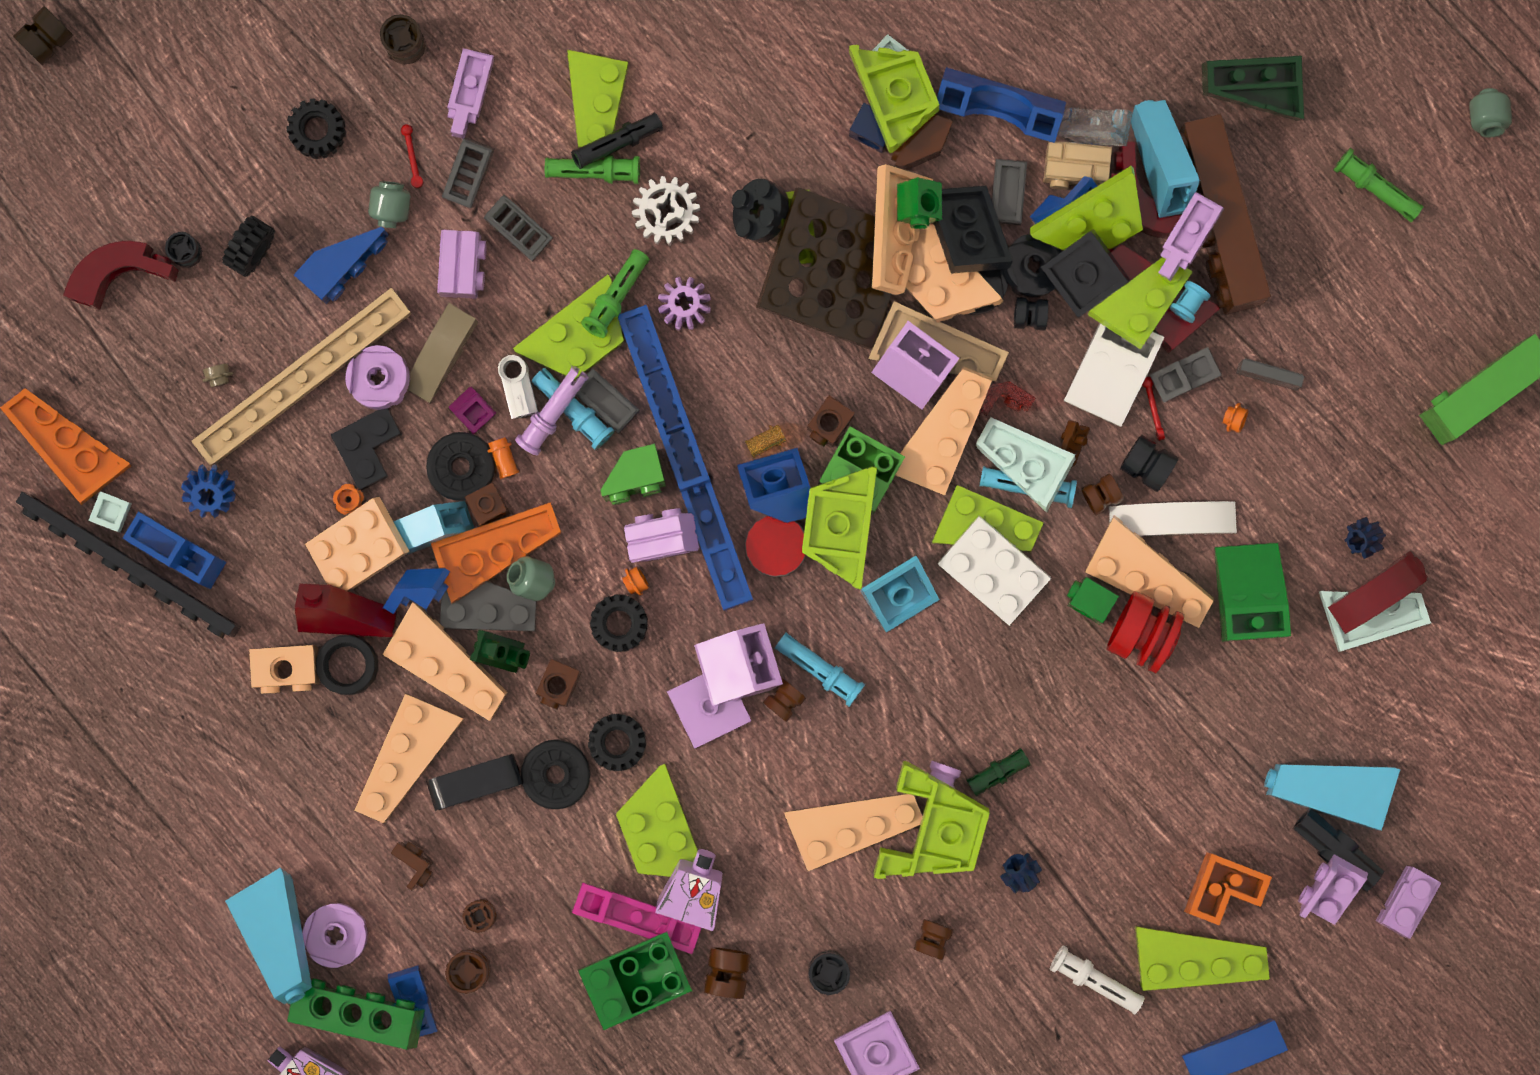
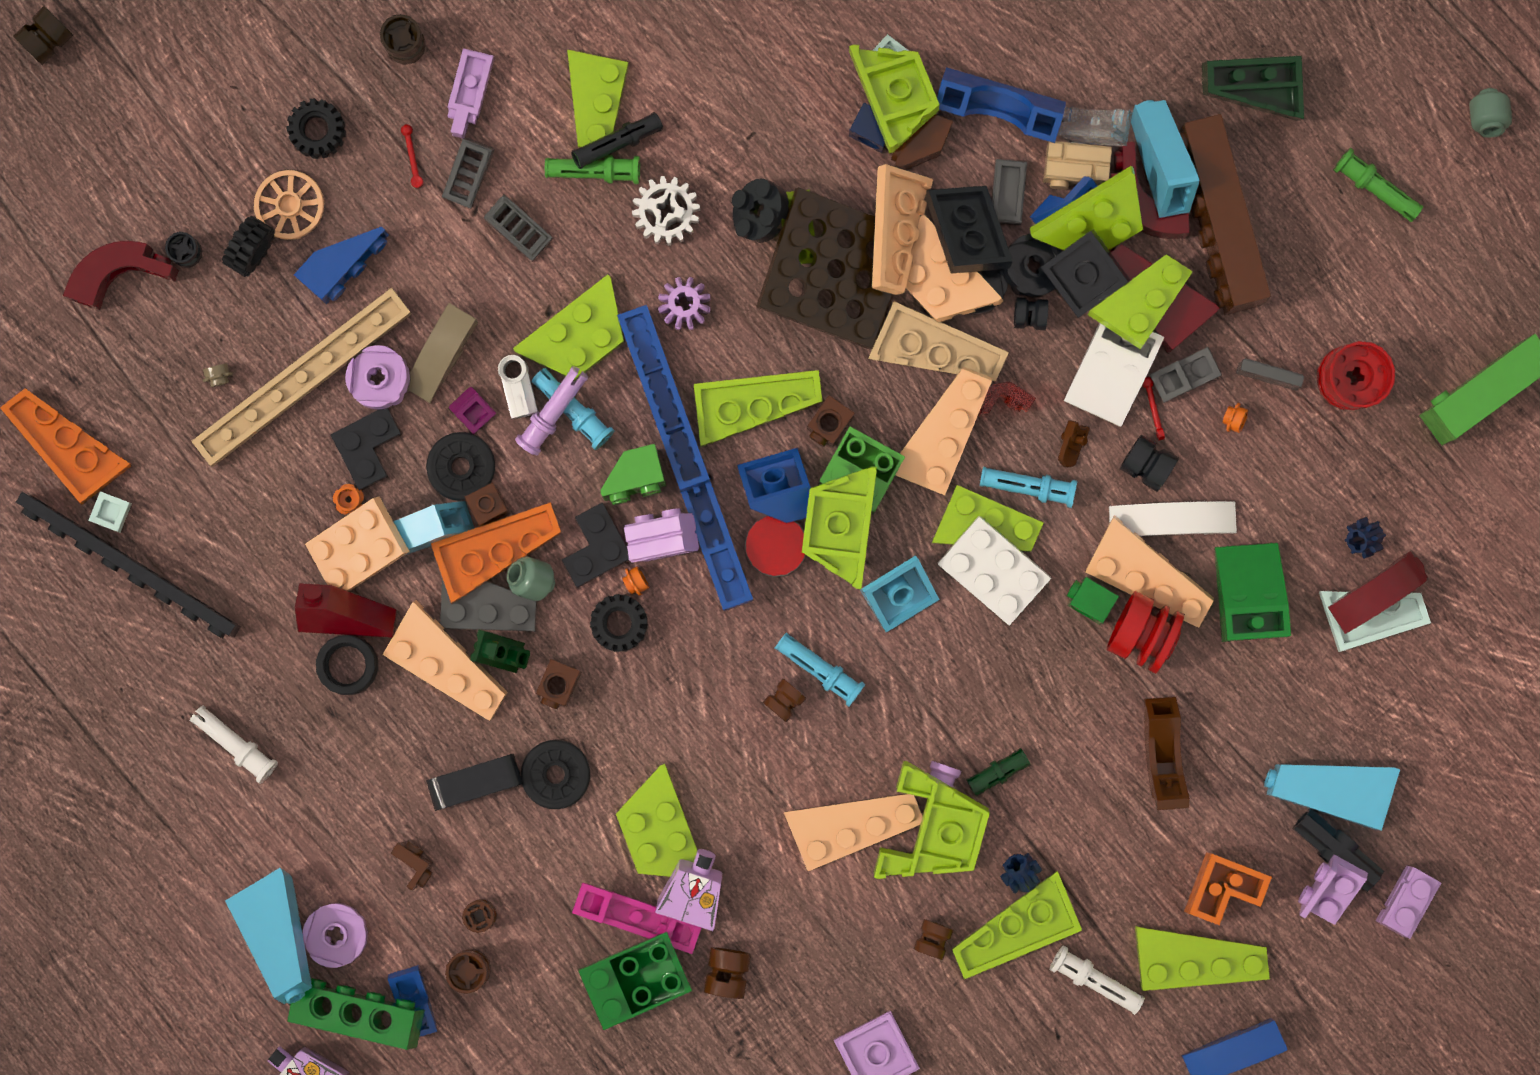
blue slope [122,511,226,589] -> none
blue gear [181,464,236,518] -> none
light nougat brick [249,645,320,694] -> none
light nougat wing [354,694,464,823] -> none
sand green head [368,181,411,228] -> none
blue slope [383,568,450,614] -> none
lavender brick [437,230,486,299] -> none
orange pin [488,437,519,479] -> none
dark grey tile [575,368,640,434] -> none
bright green pin [581,249,649,338] -> none
black tyre [588,714,646,771] -> none
lavender plate [667,674,751,749] -> none
slope [694,623,783,706] -> none
clear yellow pin [745,425,787,459] -> none
black wheel [808,950,850,995] -> none
lavender slope [871,321,960,409] -> none
green brick [897,177,942,229] -> none
light aqua wing [976,417,1076,512] -> none
reddish brown wheel [1081,473,1124,516] -> none
lavender hinge [1158,192,1224,281] -> none
medium azure bush [1170,281,1211,323] -> none
none -> white pin [190,705,278,784]
none -> light nougat wheel [254,170,325,240]
none -> black plate [562,502,629,588]
none -> lime wing [694,370,822,447]
none -> lime wing [952,871,1082,979]
none -> reddish brown arch [1144,697,1190,810]
none -> red wheel [1317,341,1395,410]

